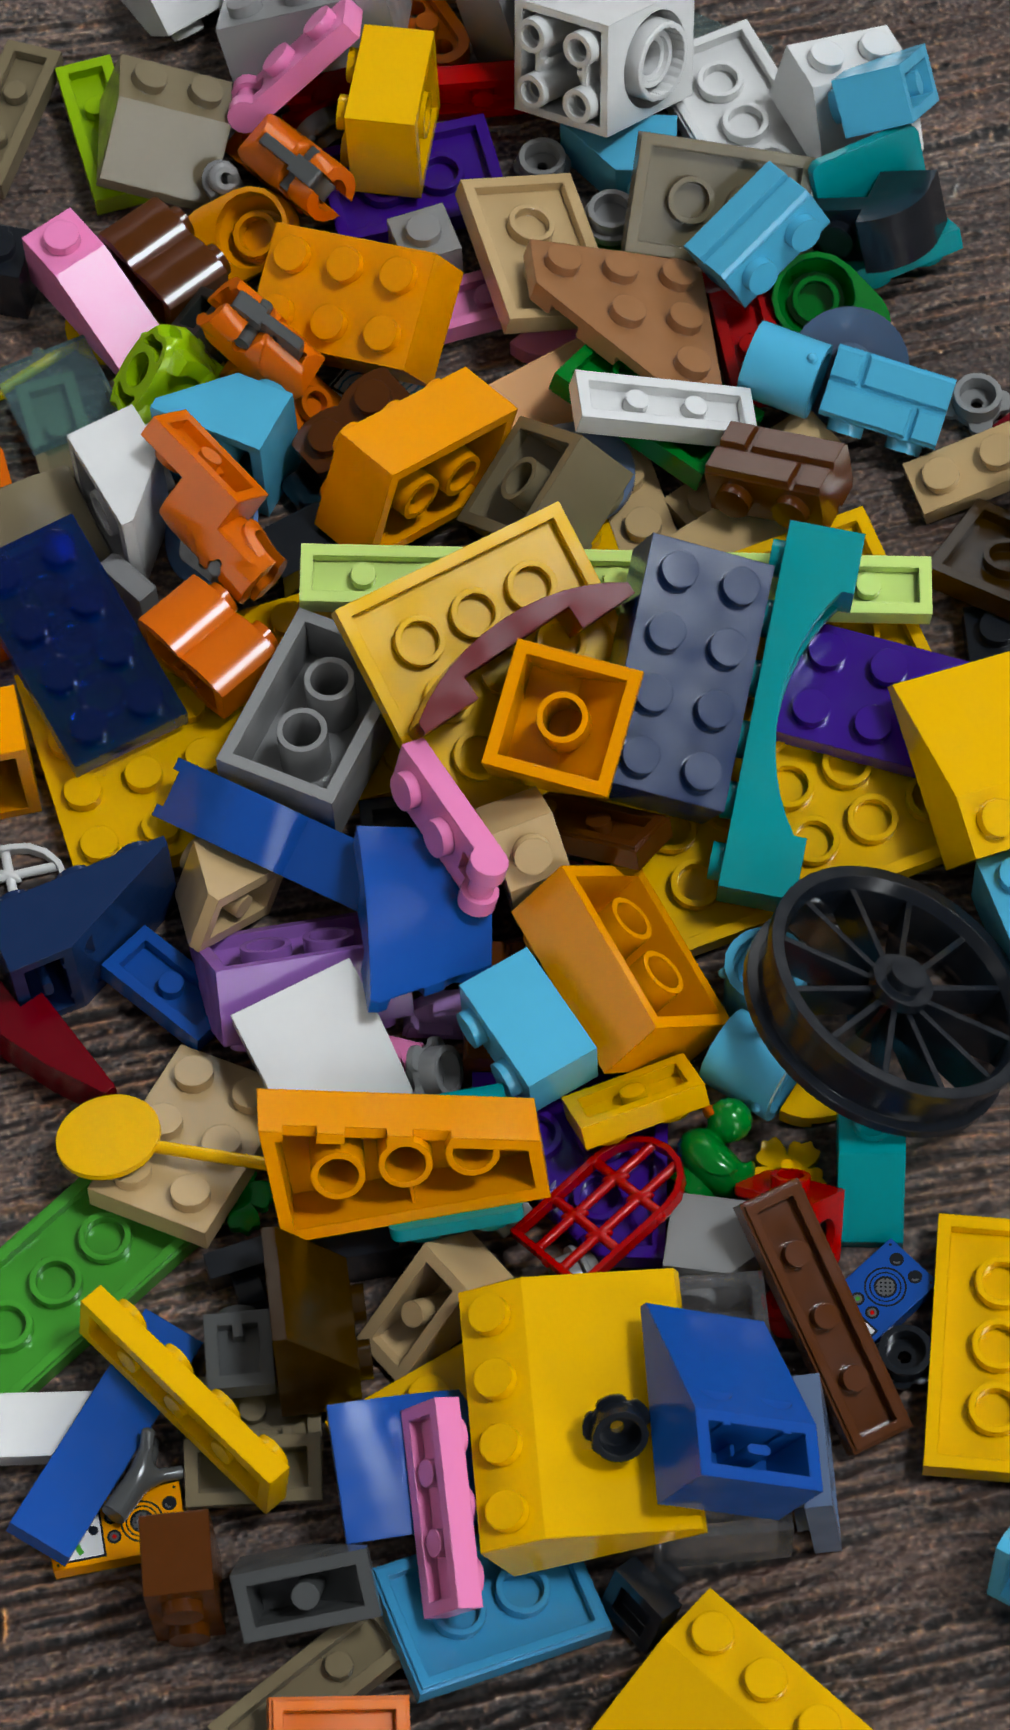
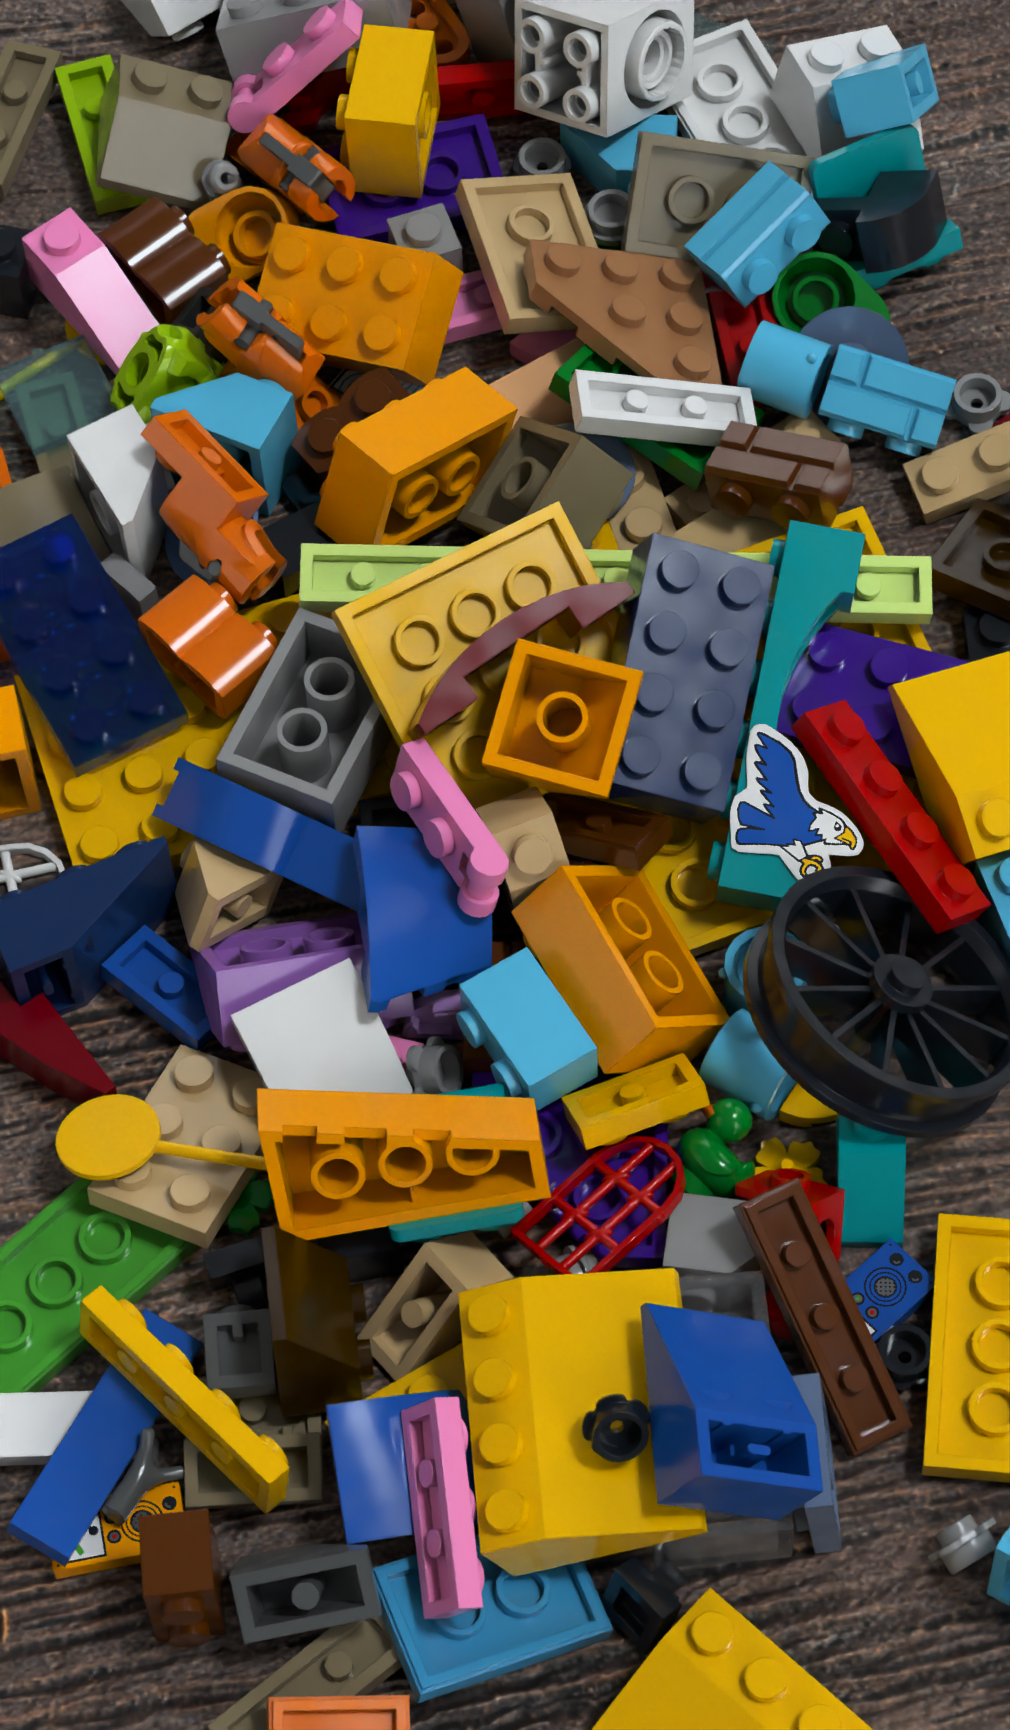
dark grey plate [296,106,344,148] -> none
none -> sticker [730,724,864,880]
none -> red plate [791,700,991,934]
none -> light grey plate [927,1514,998,1575]

